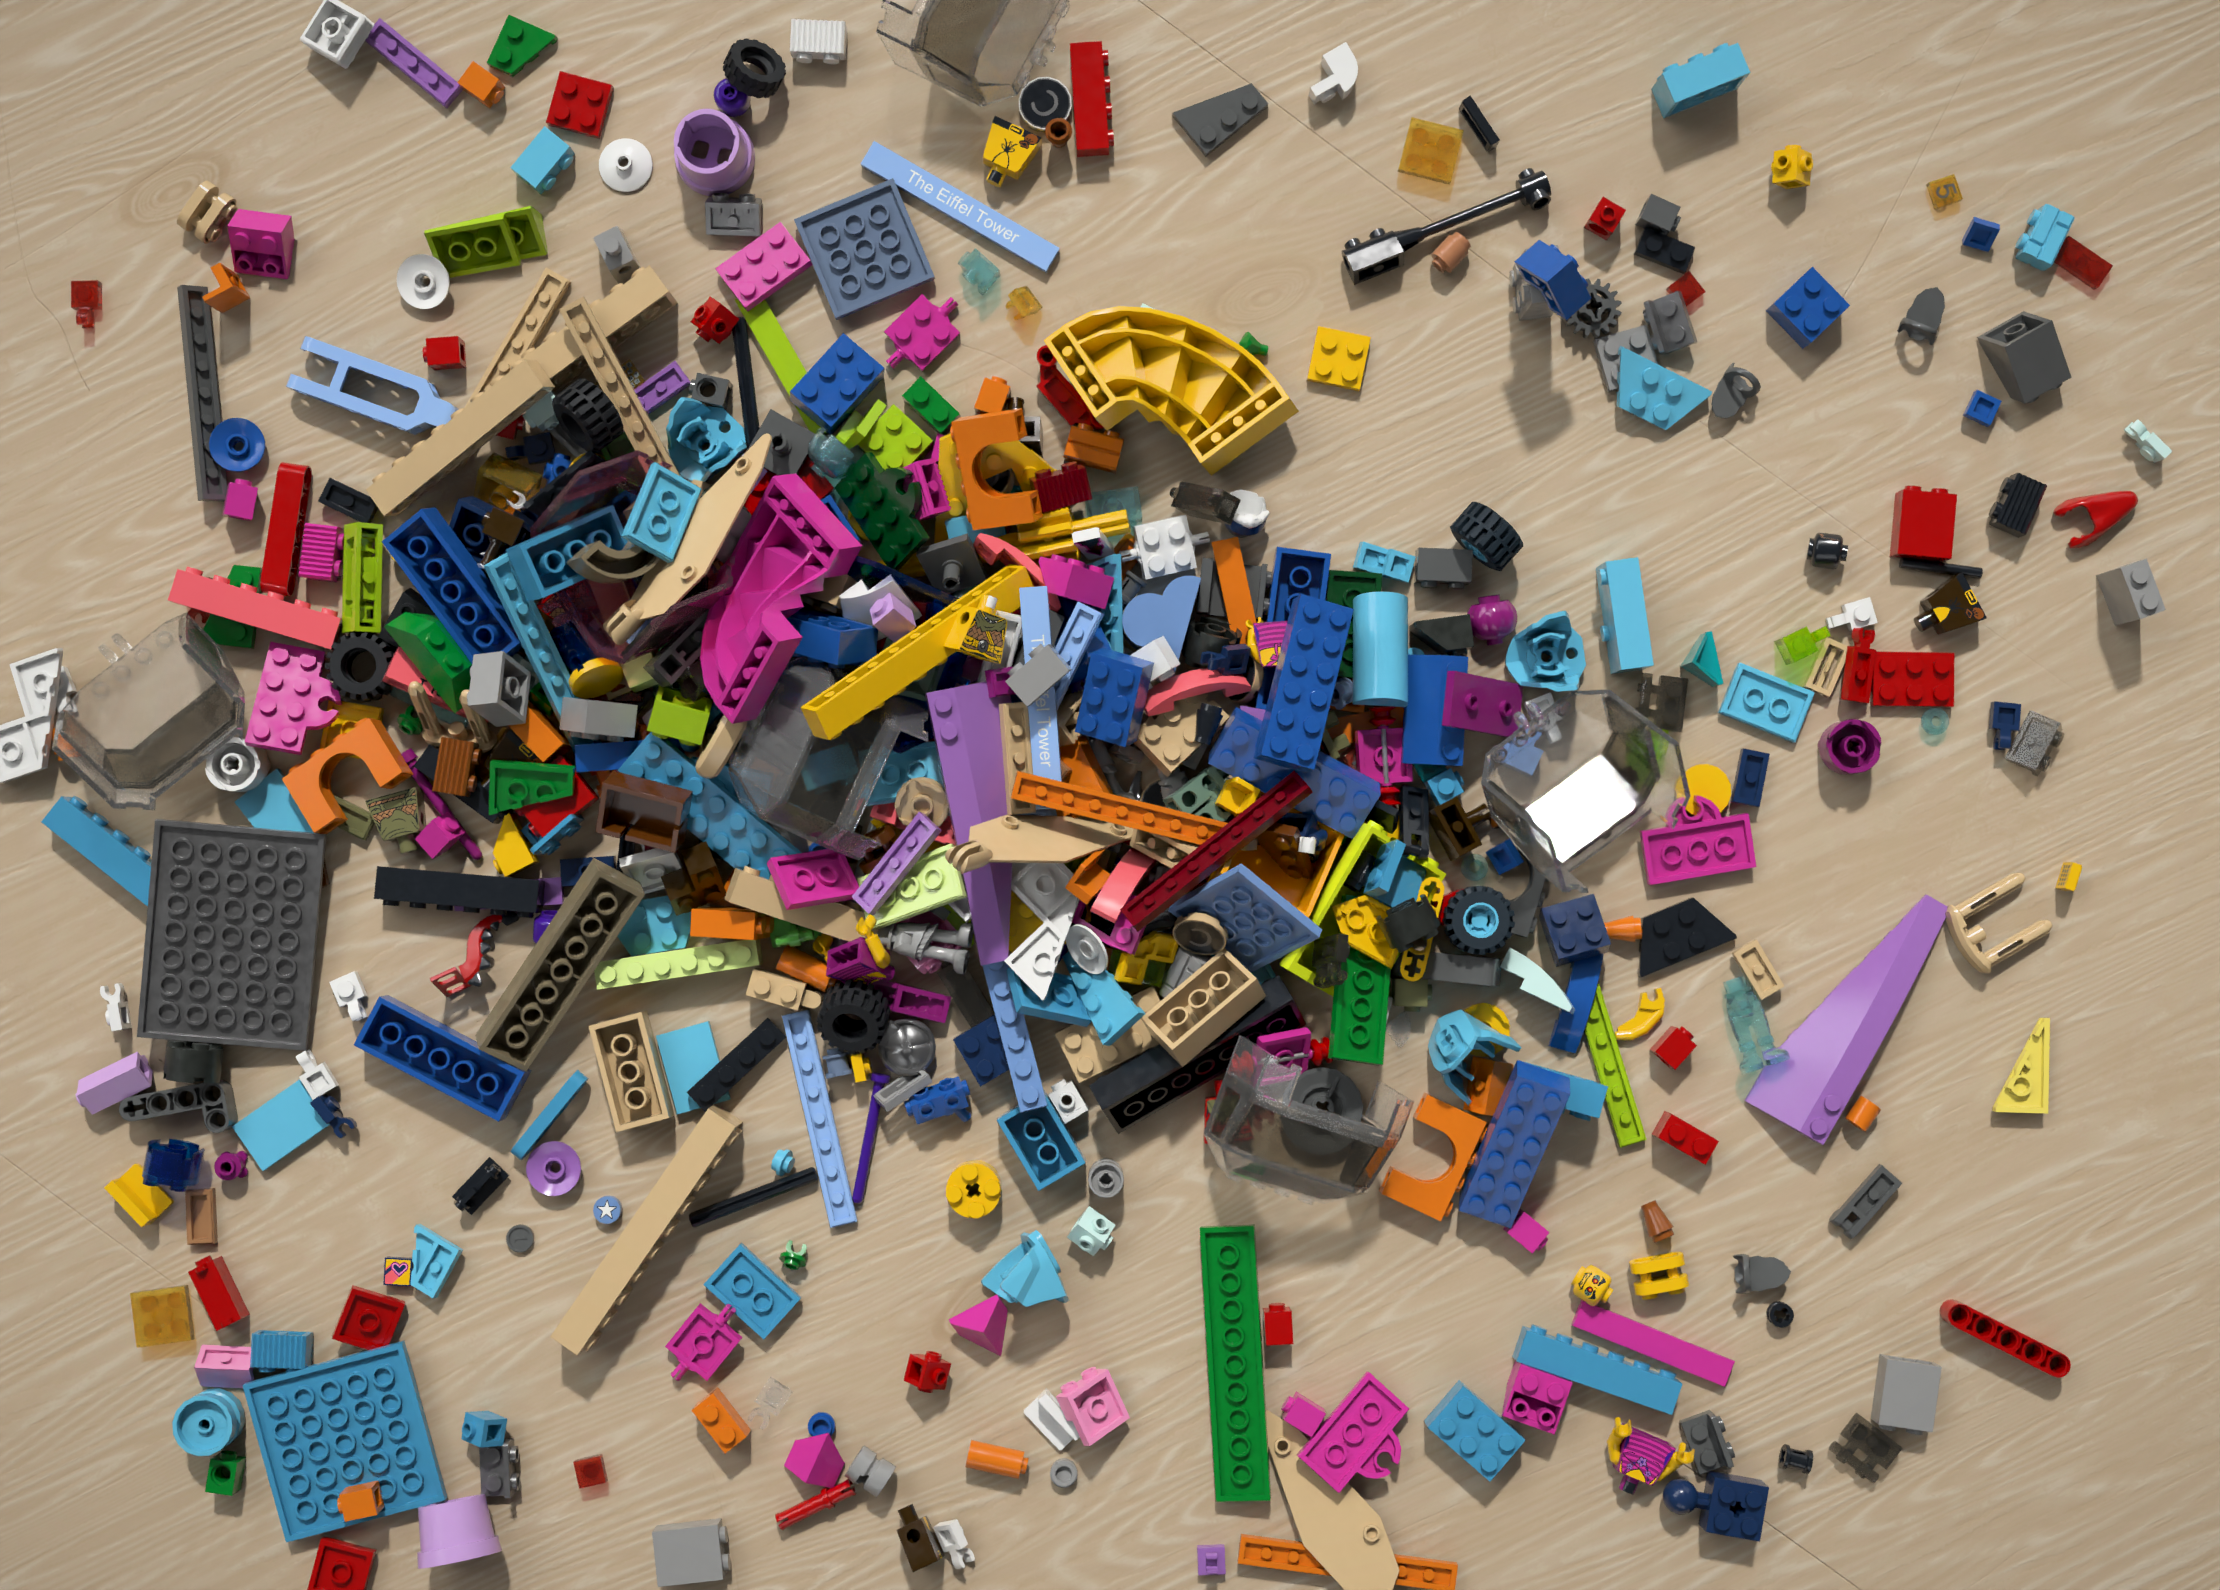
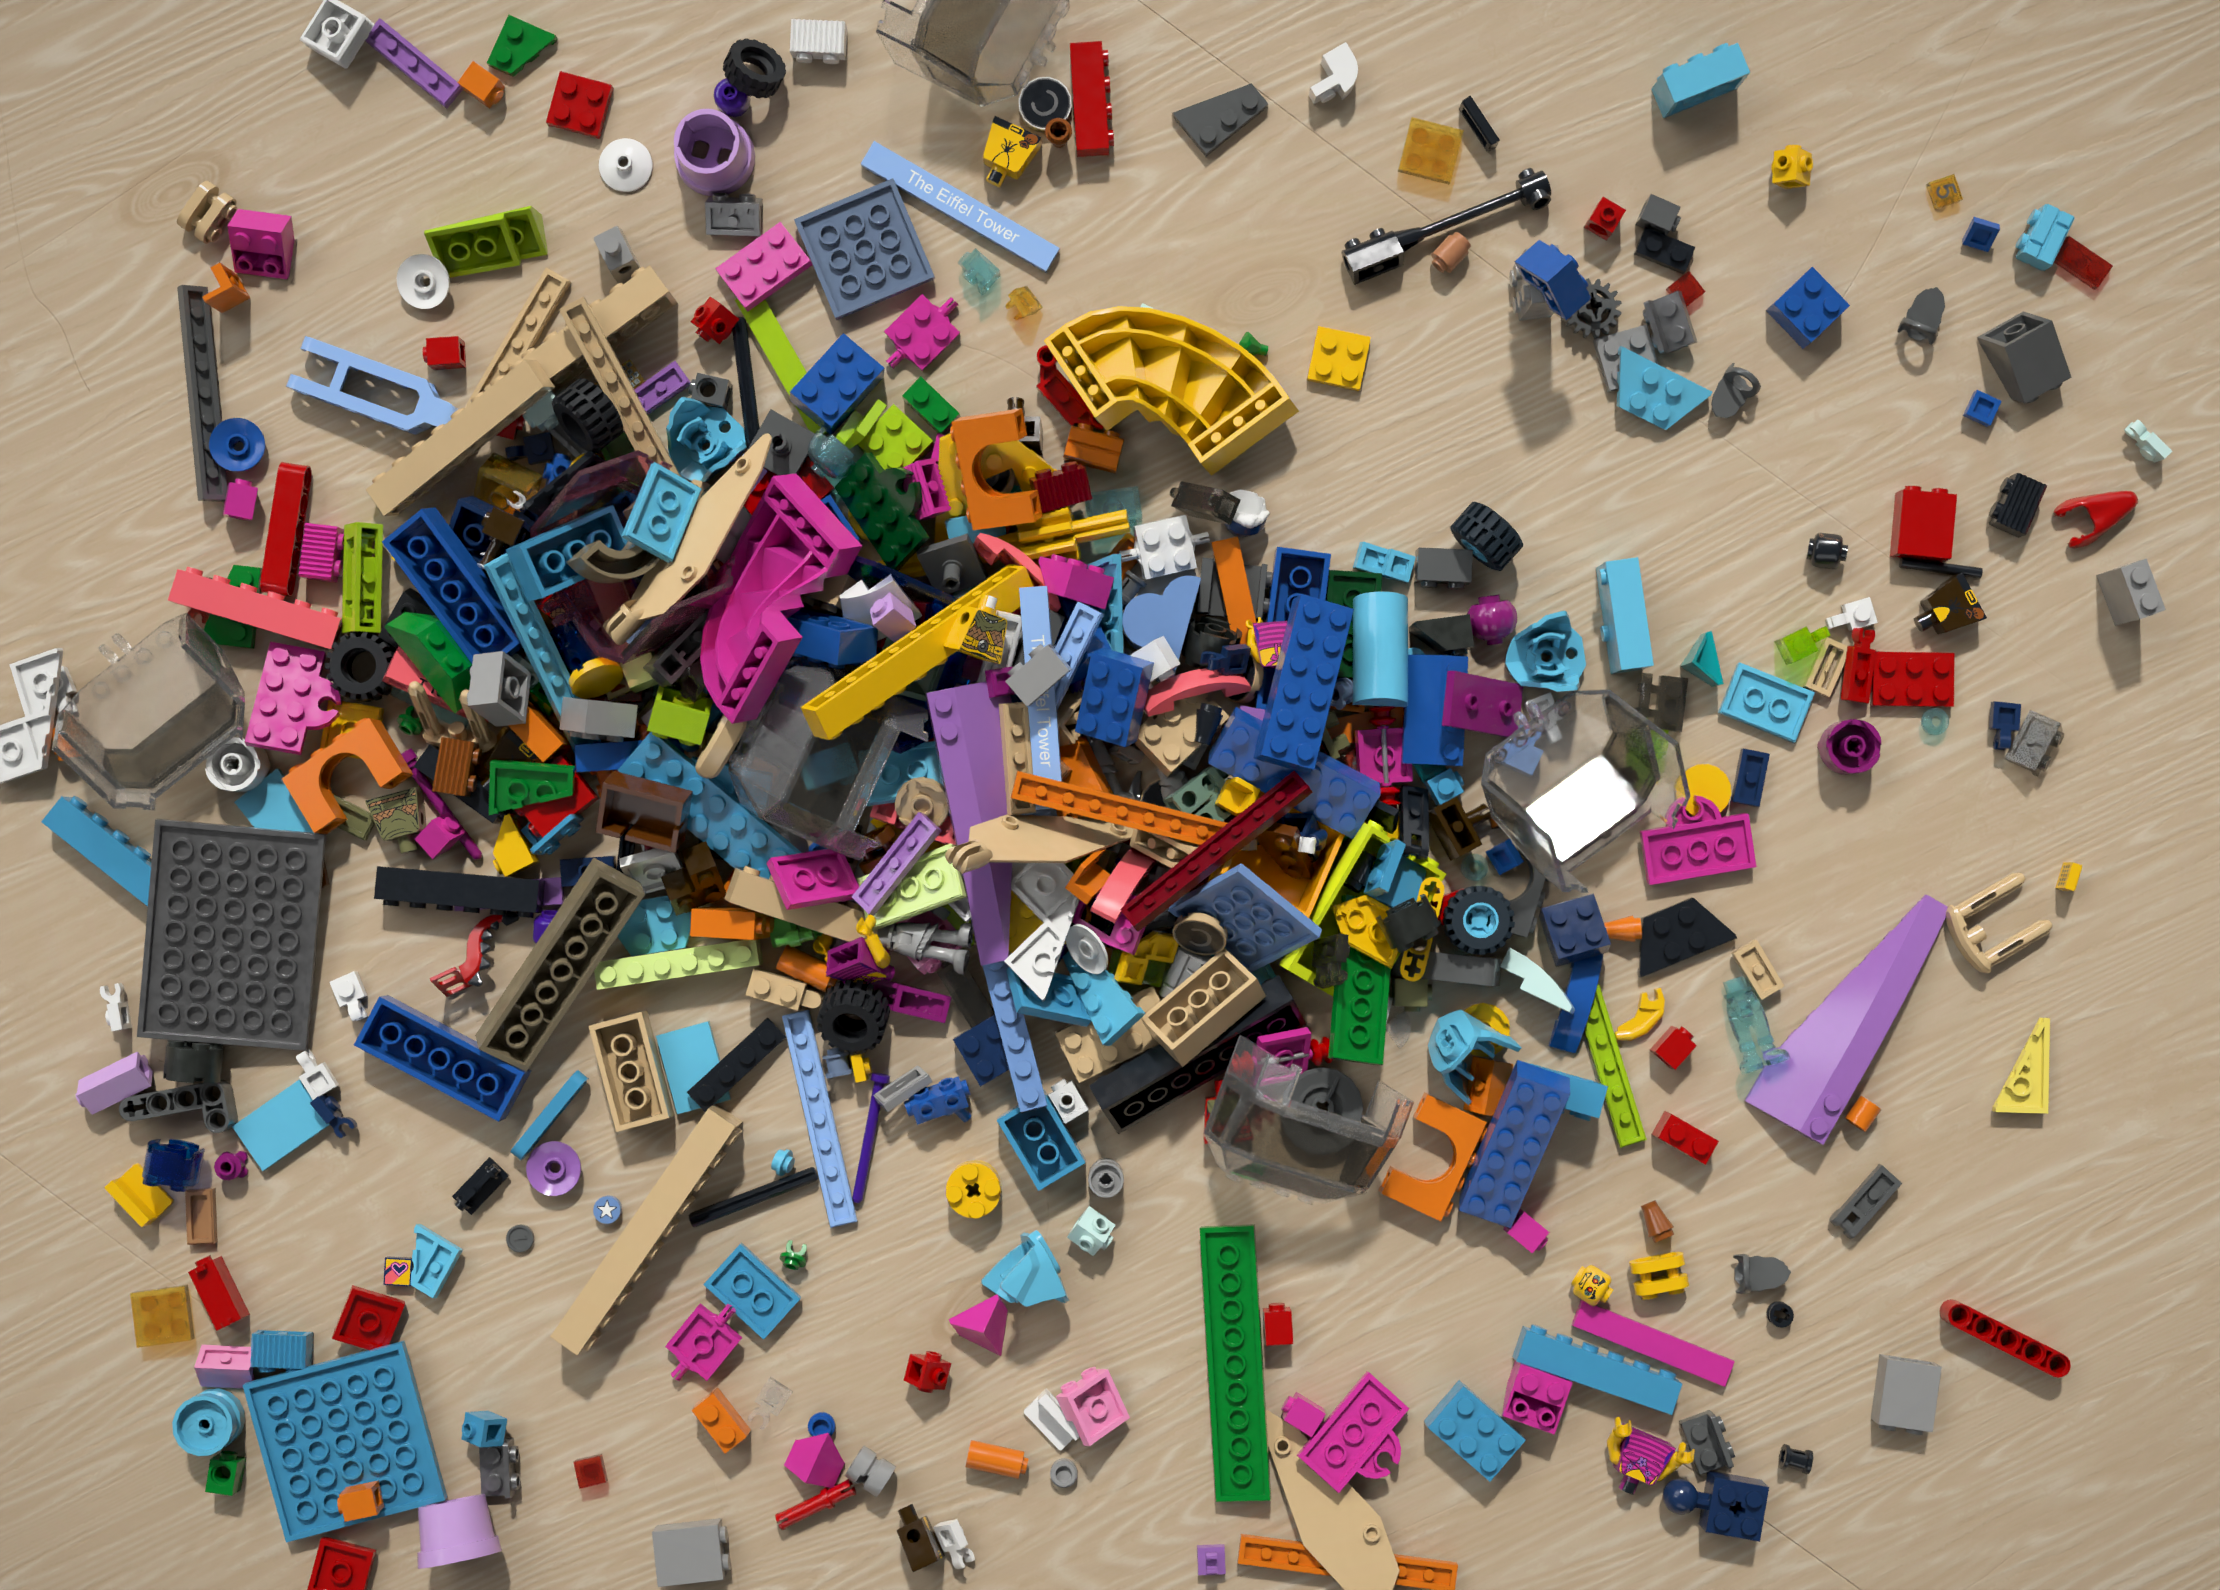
clear red plate [71,280,102,329] -> none
black plate [318,478,378,523] -> none
medium azure brick [510,126,575,194] -> none
flat silver piece [878,1018,936,1076] -> none
orange brick [974,376,1011,414] -> none
white tile [1072,527,1115,560] -> none
clear smoke plate [1829,1413,1902,1483] -> none

